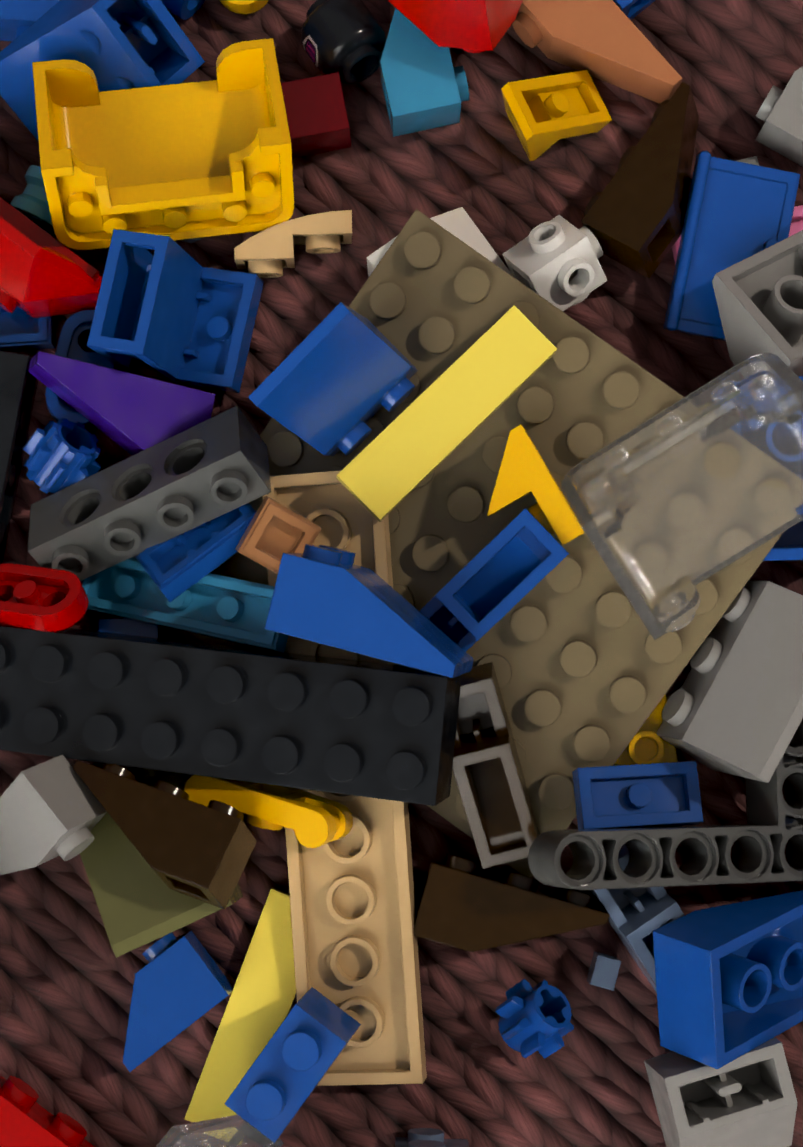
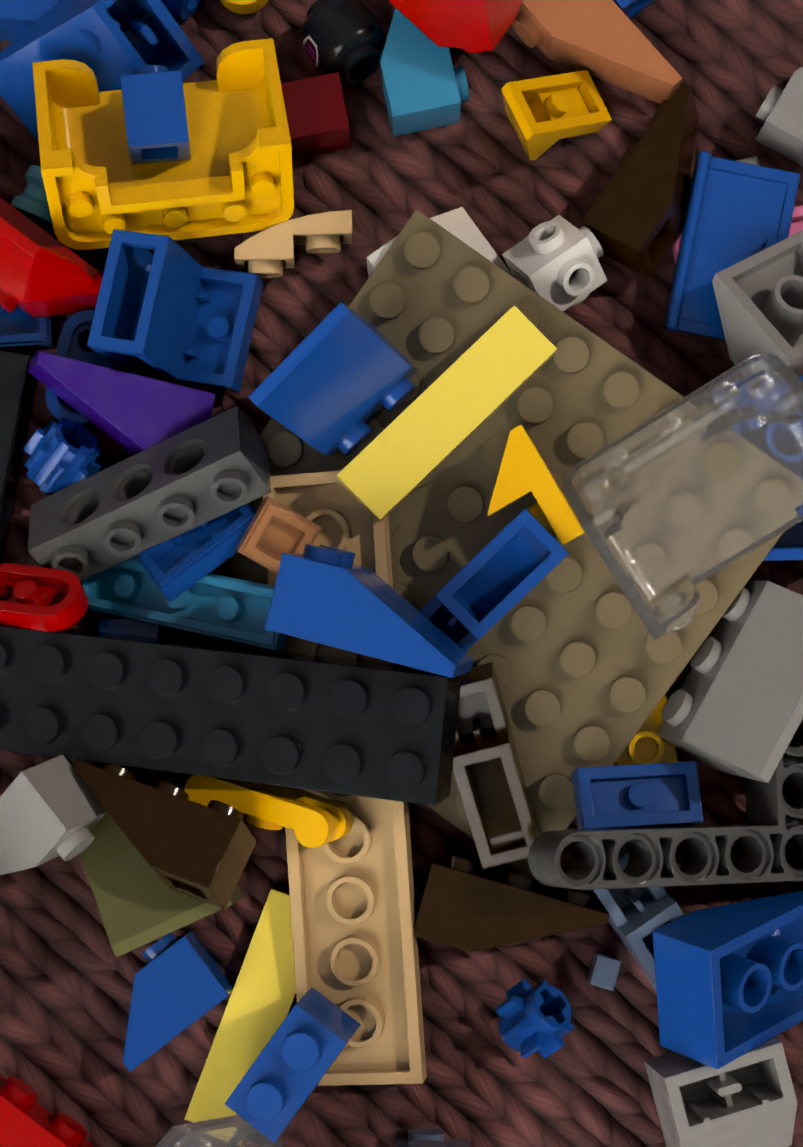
none -> blue brick [120,65,191,165]

